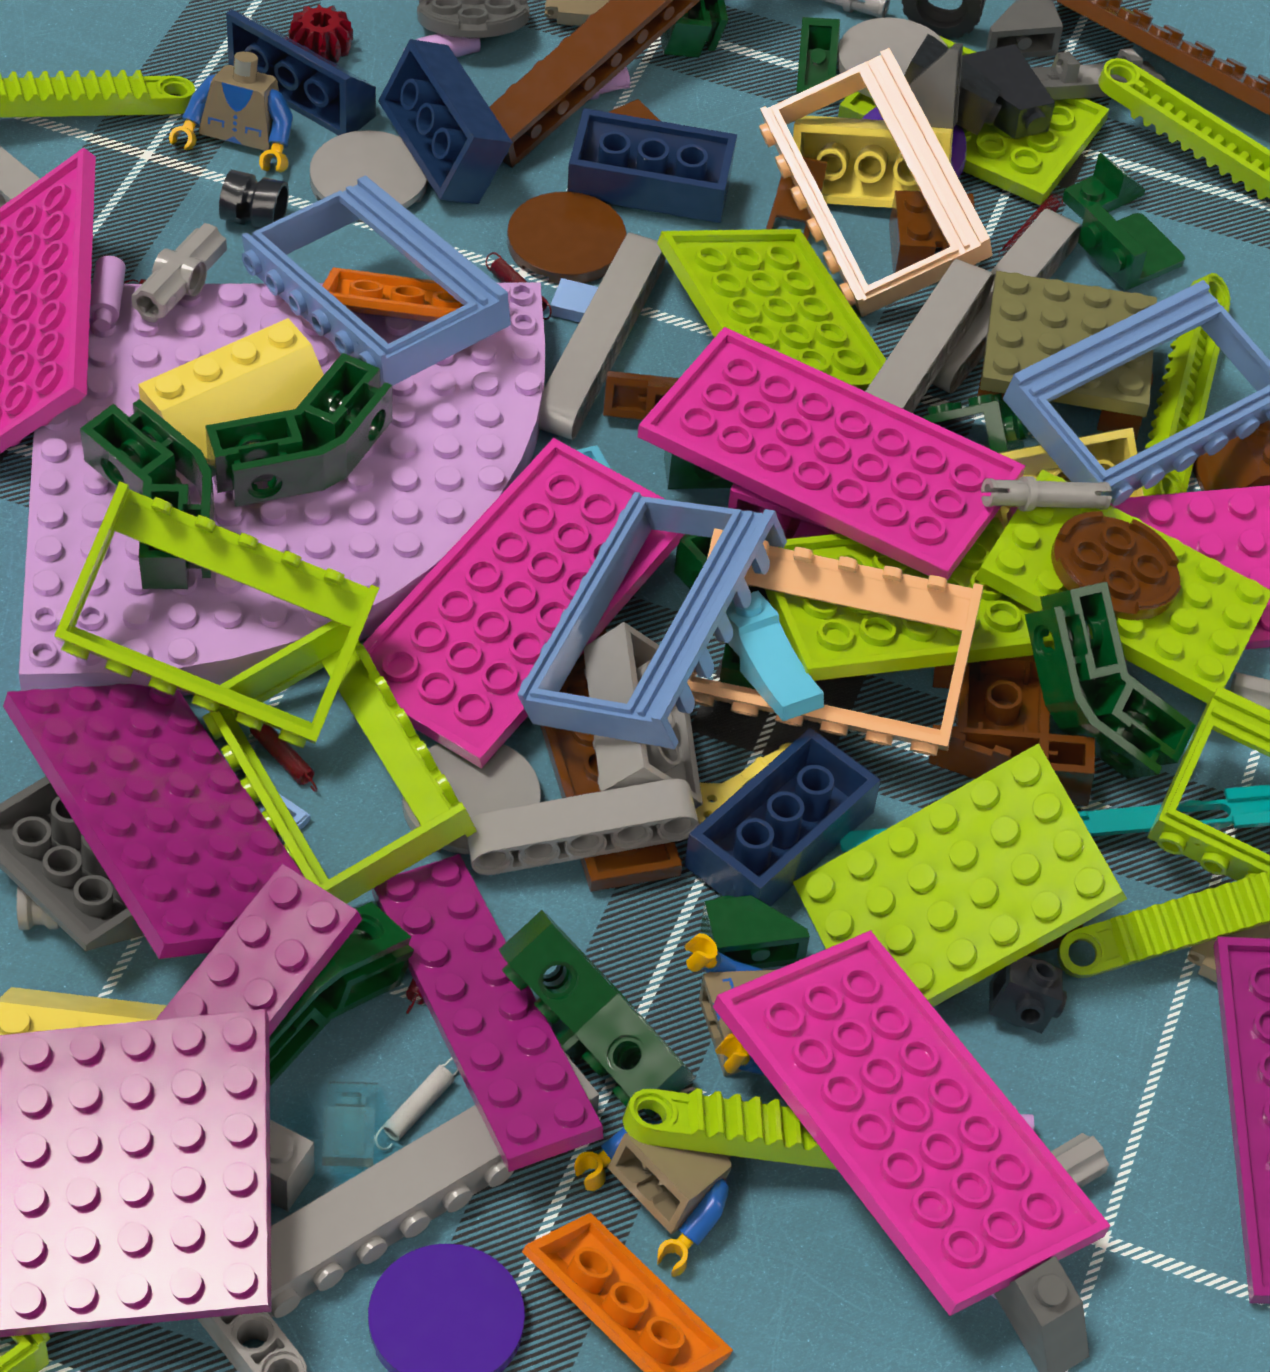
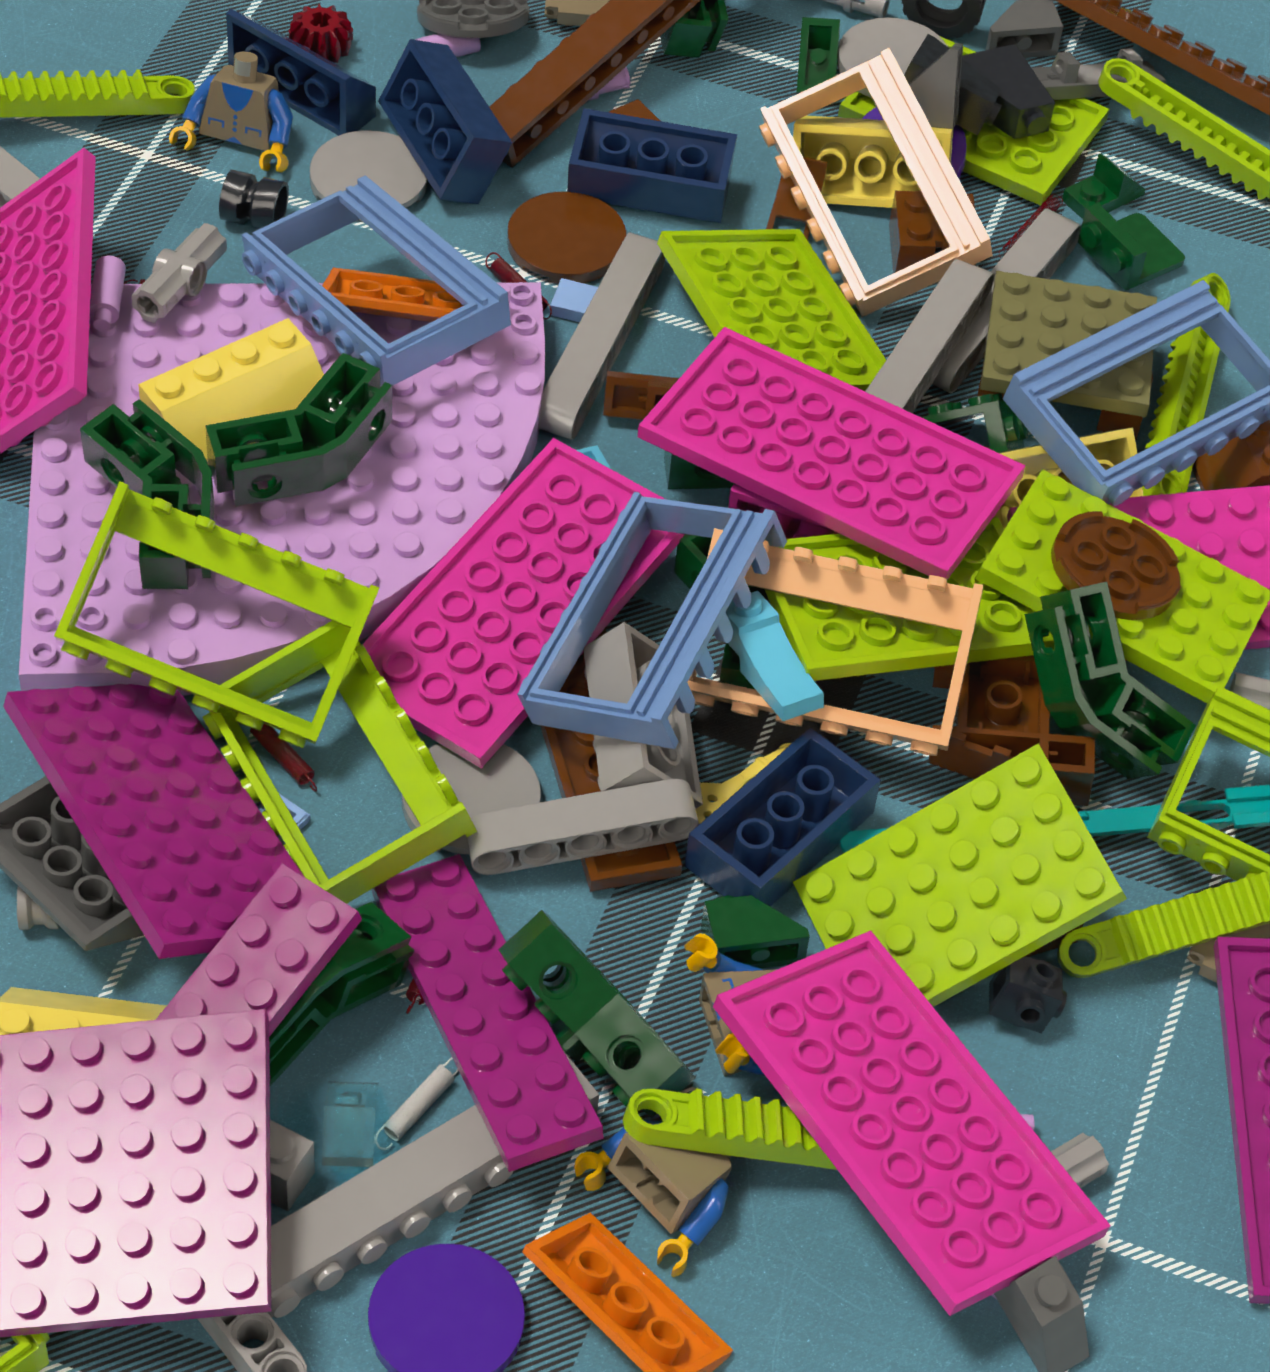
light grey pin [981,476,1112,511] -> none

